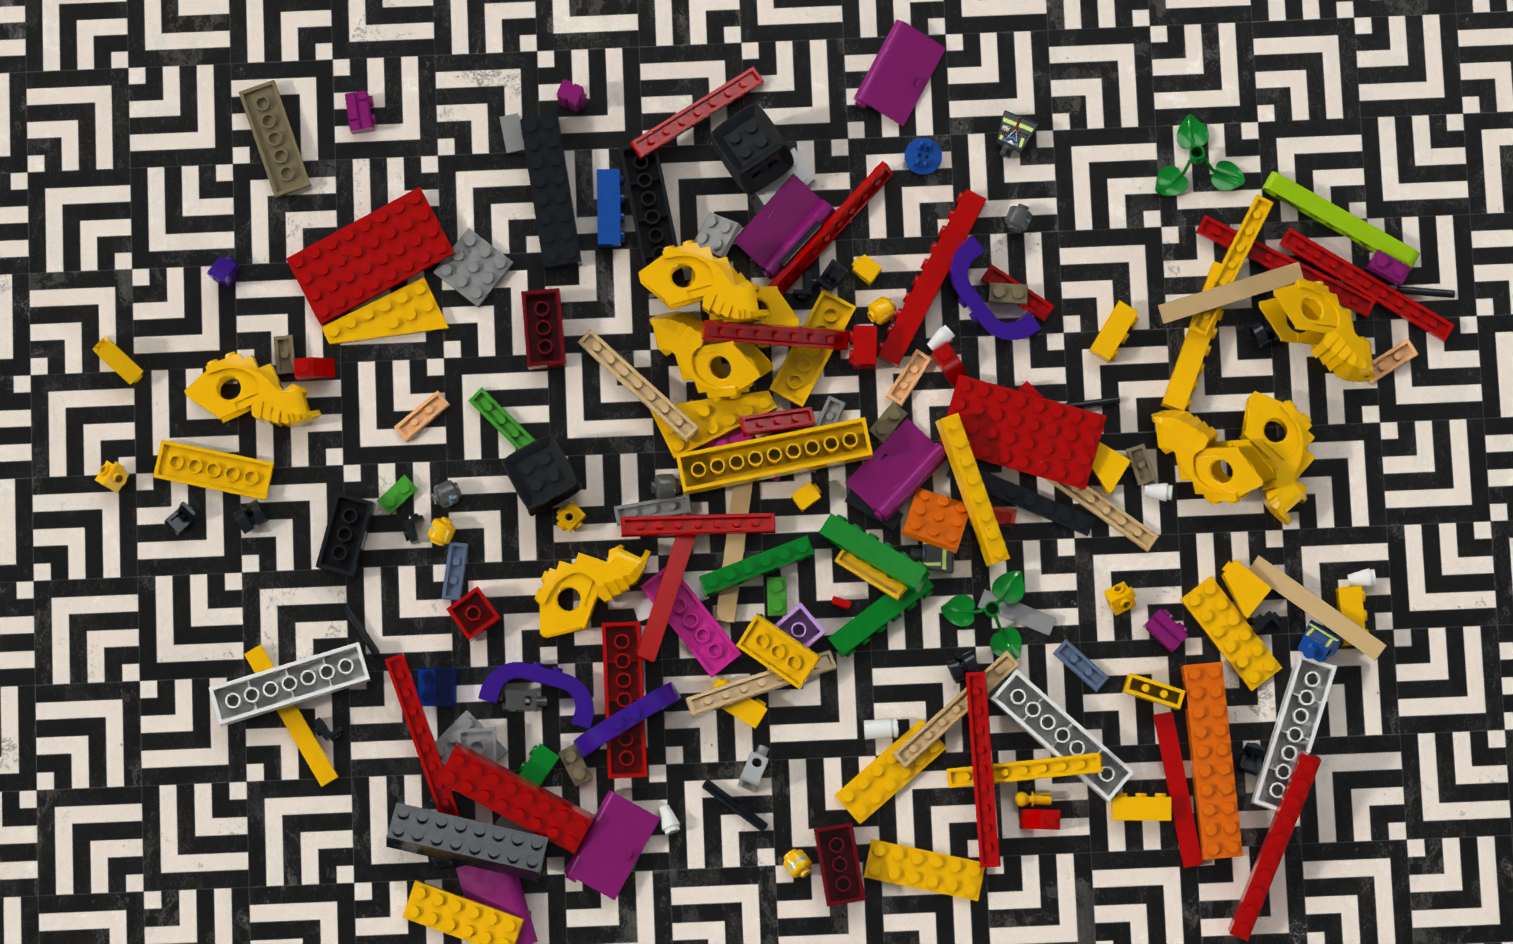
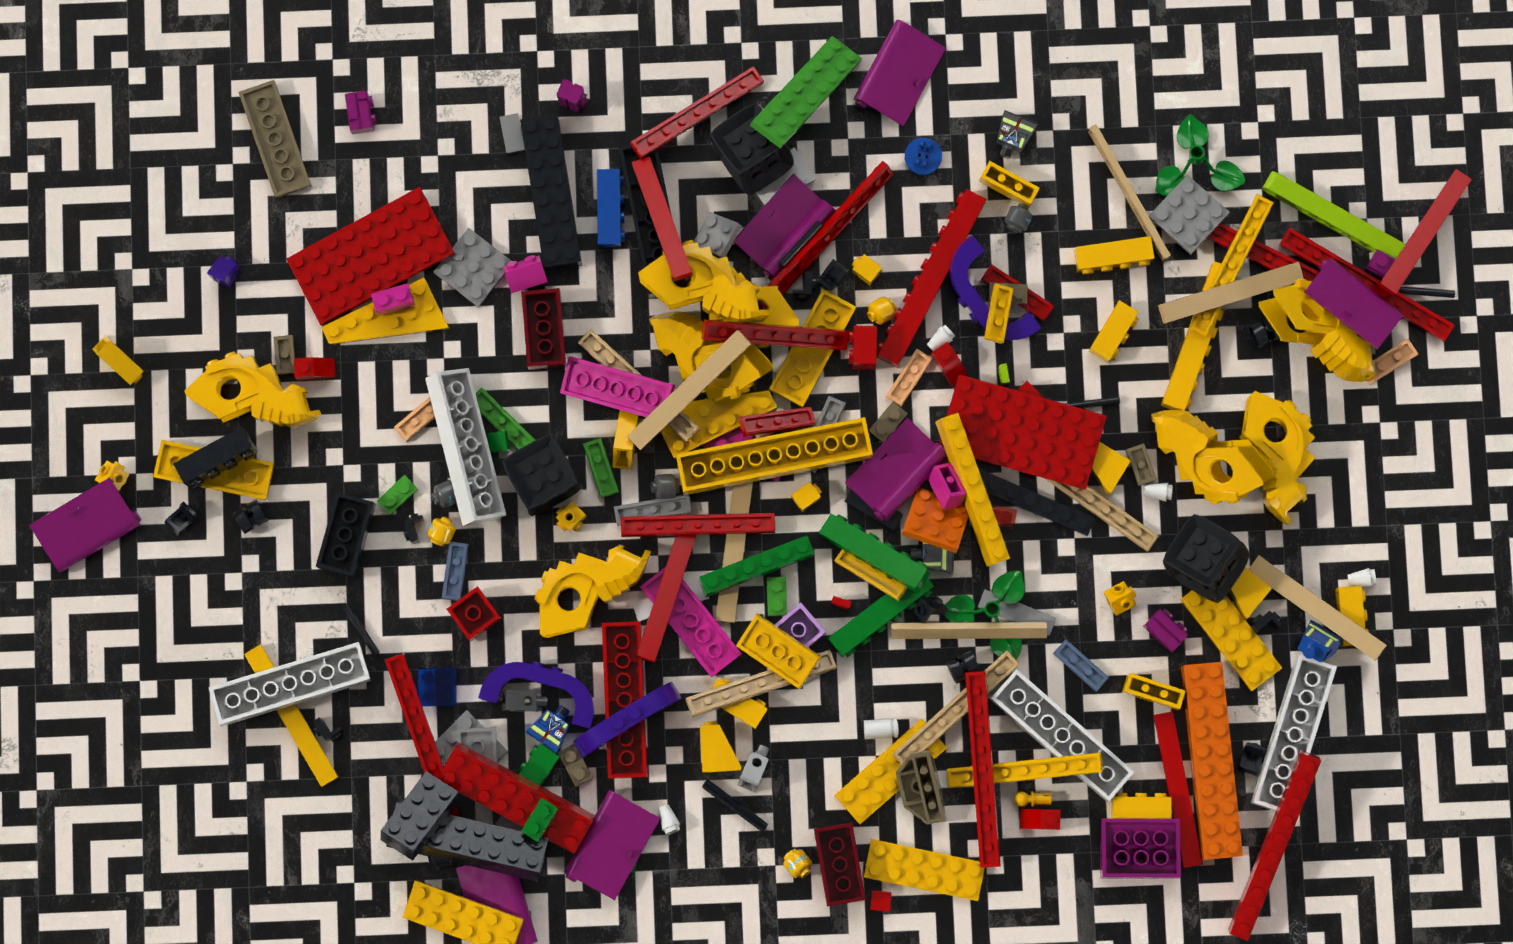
none -> magenta door [29,477,142,573]
none -> black brick [173,427,258,489]
none -> dark pink brick [371,283,415,316]
none -> black brick [380,771,459,861]
none -> white brick [425,368,506,526]
none -> green tile [487,431,510,453]
none -> dark pink brick [503,255,548,293]
none -> green plate [521,798,559,842]
none -> torso [526,705,571,754]
none -> dark pink plate [560,356,675,417]
none -> bright green tile [583,438,619,499]
none -> yellow slope [613,410,639,470]
none -> tan tile [628,330,751,450]
none -> red tile [632,156,693,282]
none -> yellow slope [700,721,741,773]
none -> bright green plate [750,36,862,149]
none -> red tile [870,890,891,912]
none -> tan tile [891,622,1047,639]
none -> dark tan wedge [896,750,946,824]
none -> black bracket [913,596,948,623]
none -> dark pink brick [928,463,966,510]
none -> yellow brick [979,161,1040,208]
none -> yellow tile [984,284,1014,344]
none -> lime tile [998,363,1010,386]
none -> yellow brick [1074,236,1154,275]
none -> tan tile [1088,124,1171,262]
none -> magenta slope [1100,818,1181,879]
none -> light grey plate [1149,175,1230,255]
none -> black piece [1163,514,1249,603]
none -> magenta door [1304,258,1403,349]
none -> red tile [1378,169,1472,296]

